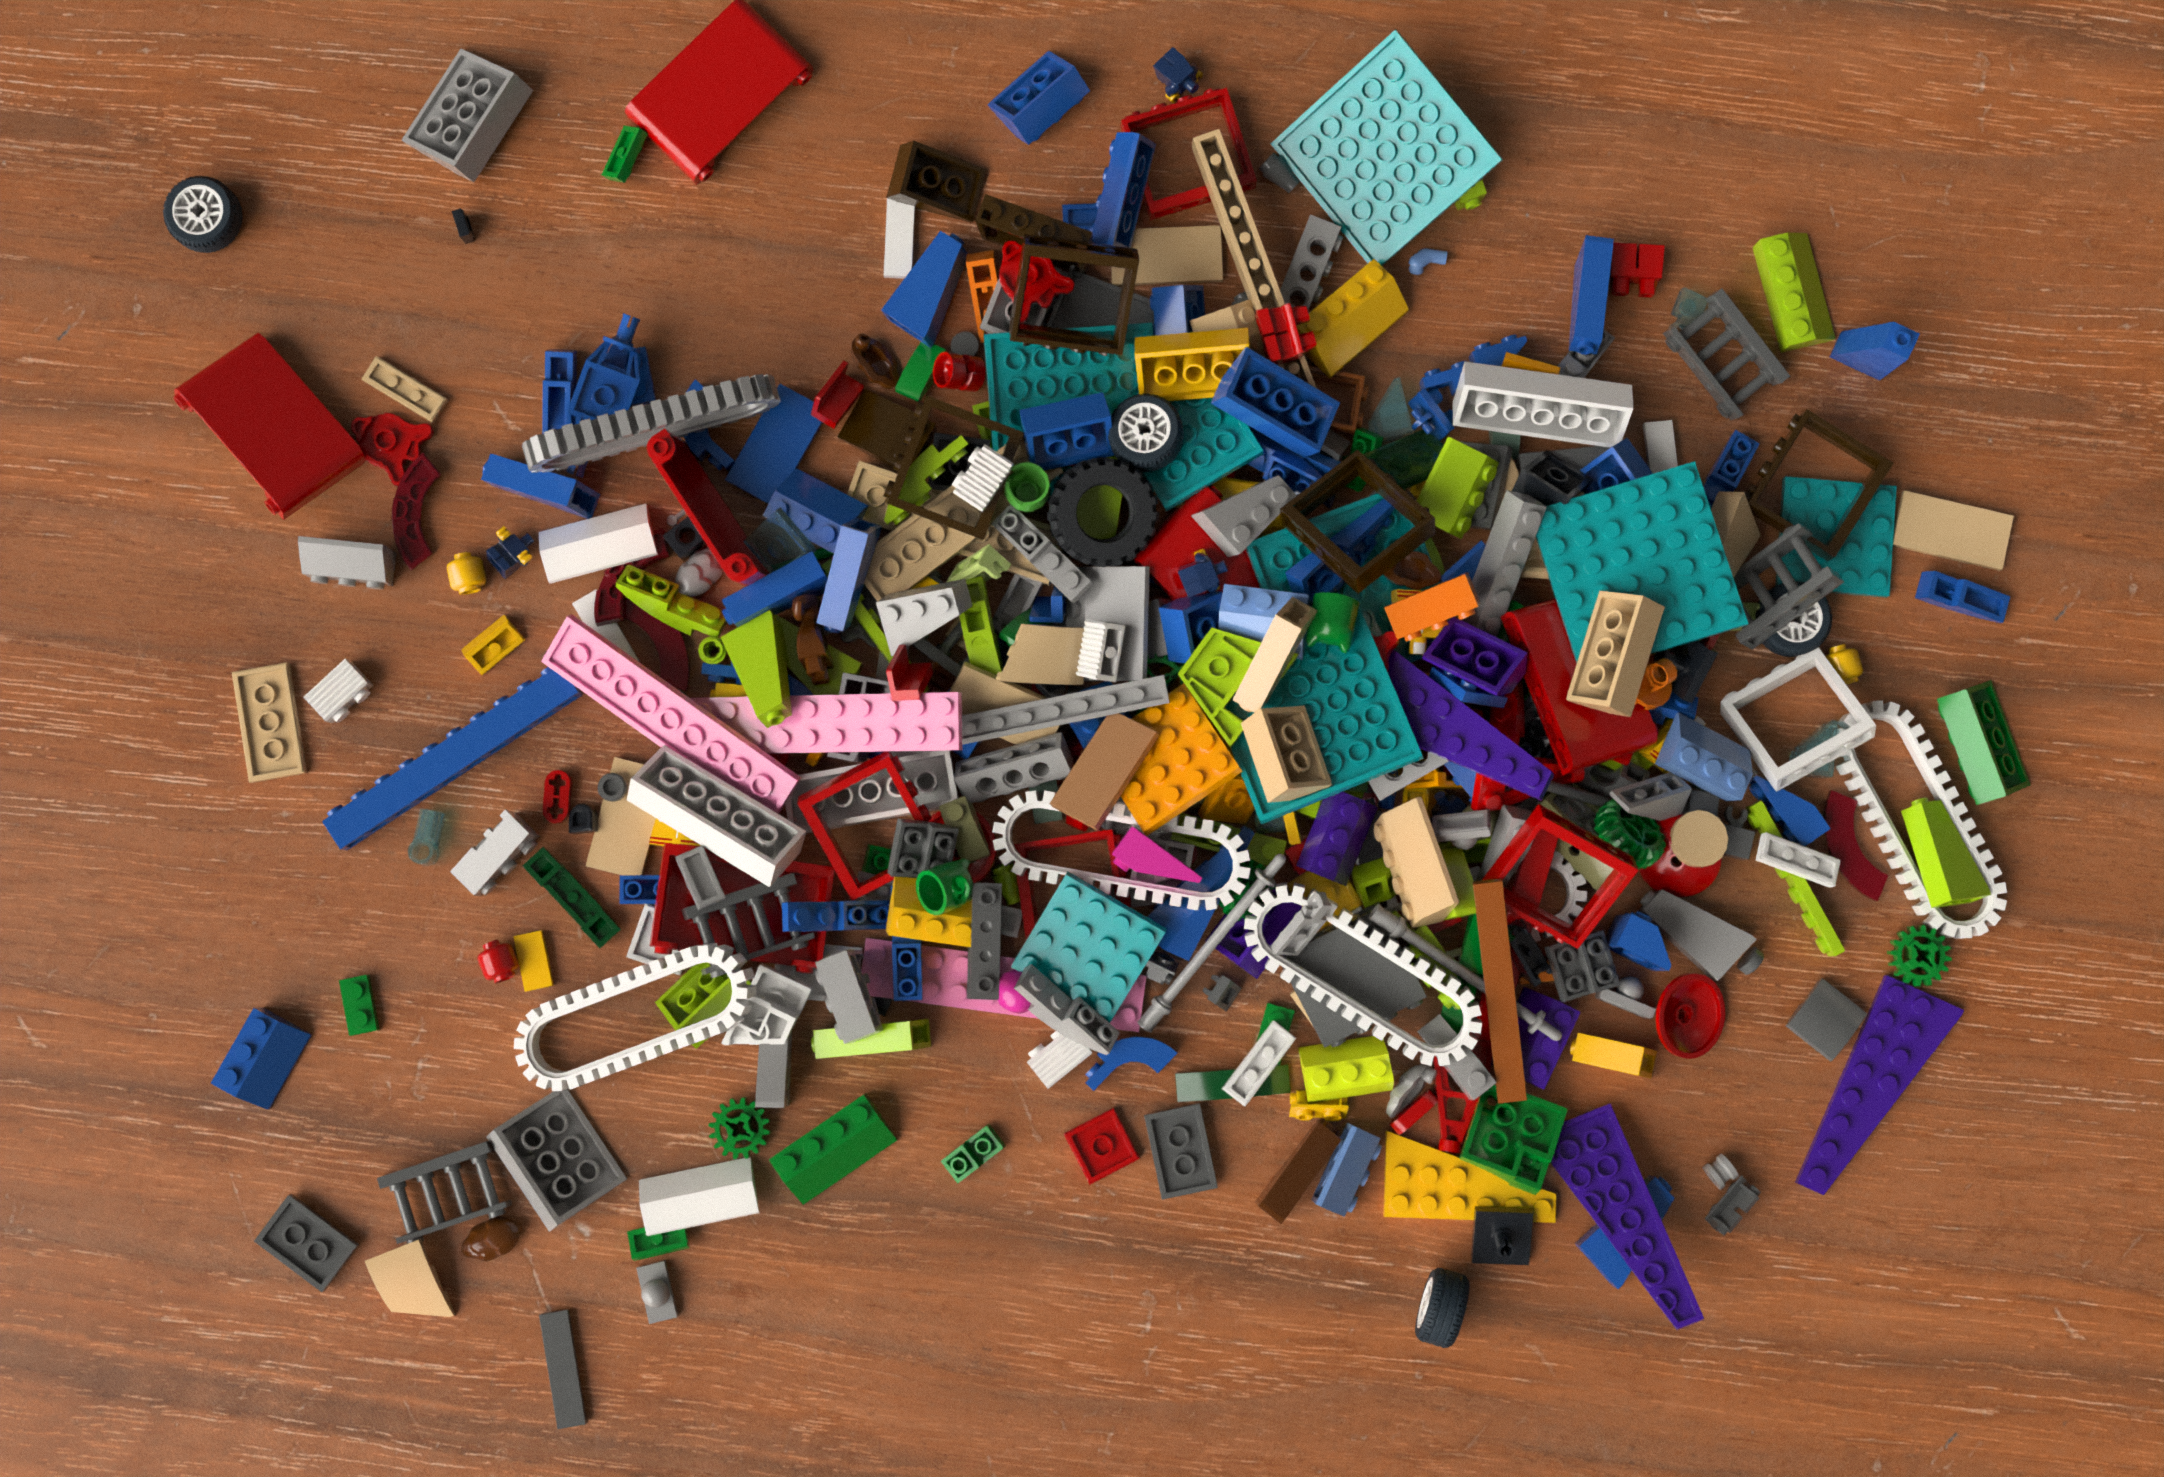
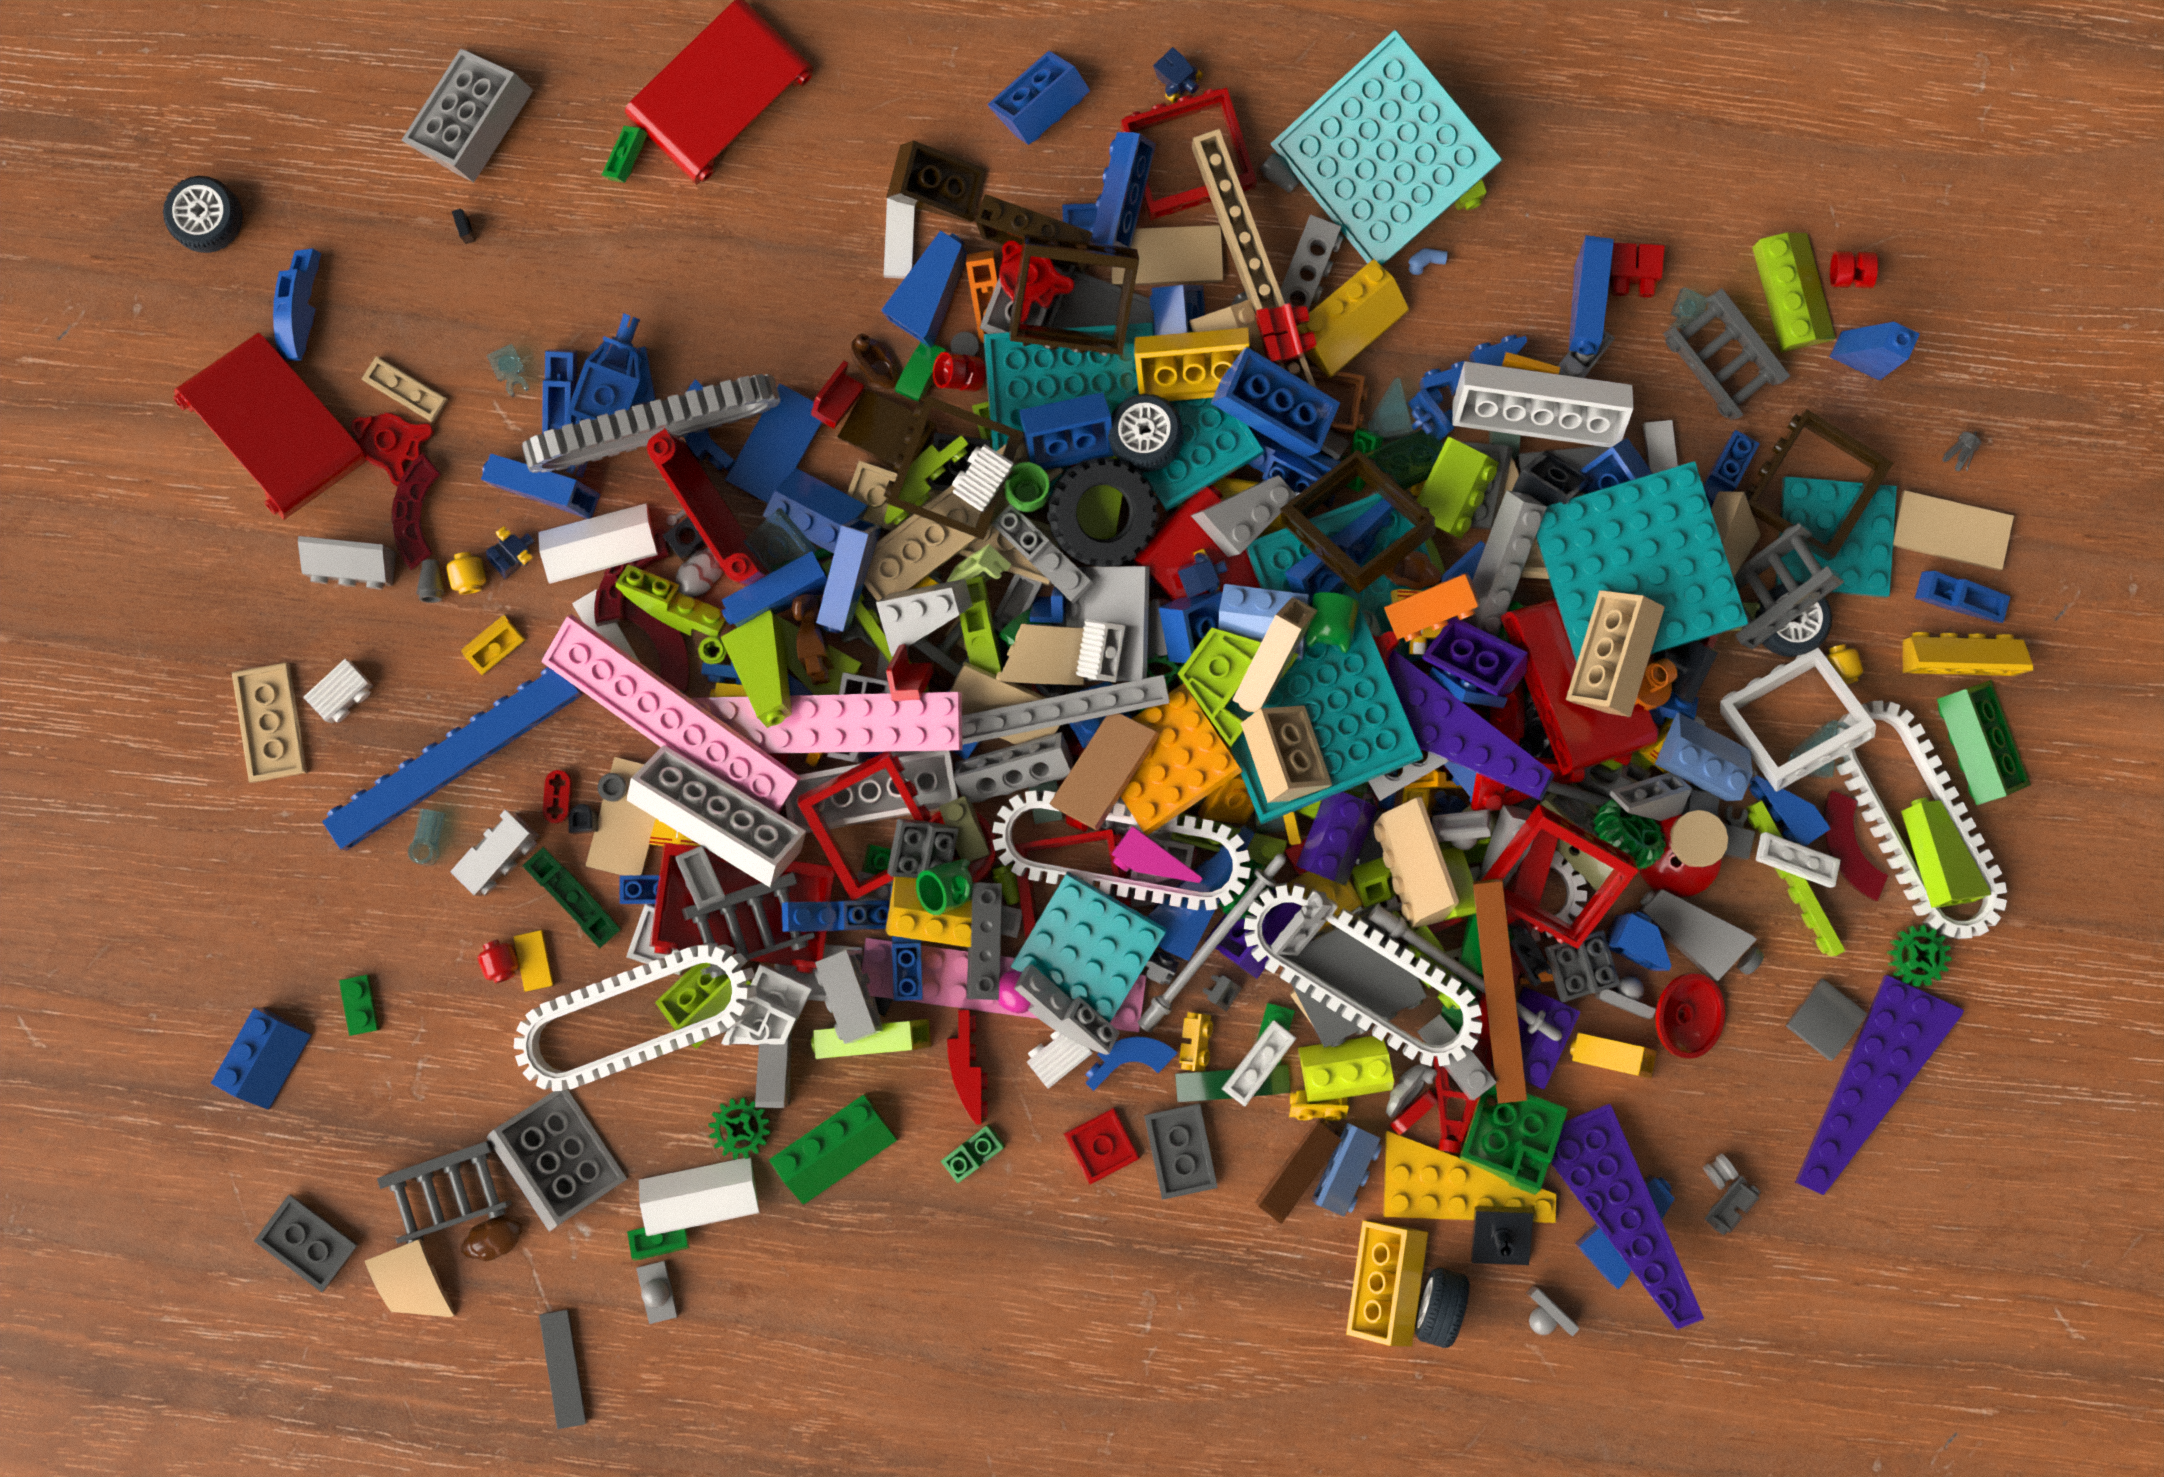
none -> blue slope [273,248,321,362]
none -> dark grey cone [416,560,445,603]
none -> clear light blue plate [487,344,529,397]
none -> red slope [947,1009,988,1125]
none -> yellow hinge [1179,1012,1213,1071]
none -> yellow slope [1346,1221,1428,1347]
none -> light grey tile [1526,1286,1579,1336]
none -> red wheel [1829,251,1878,288]
none -> yellow slope [1903,632,2033,676]
none -> dark grey piece [1942,431,1982,472]

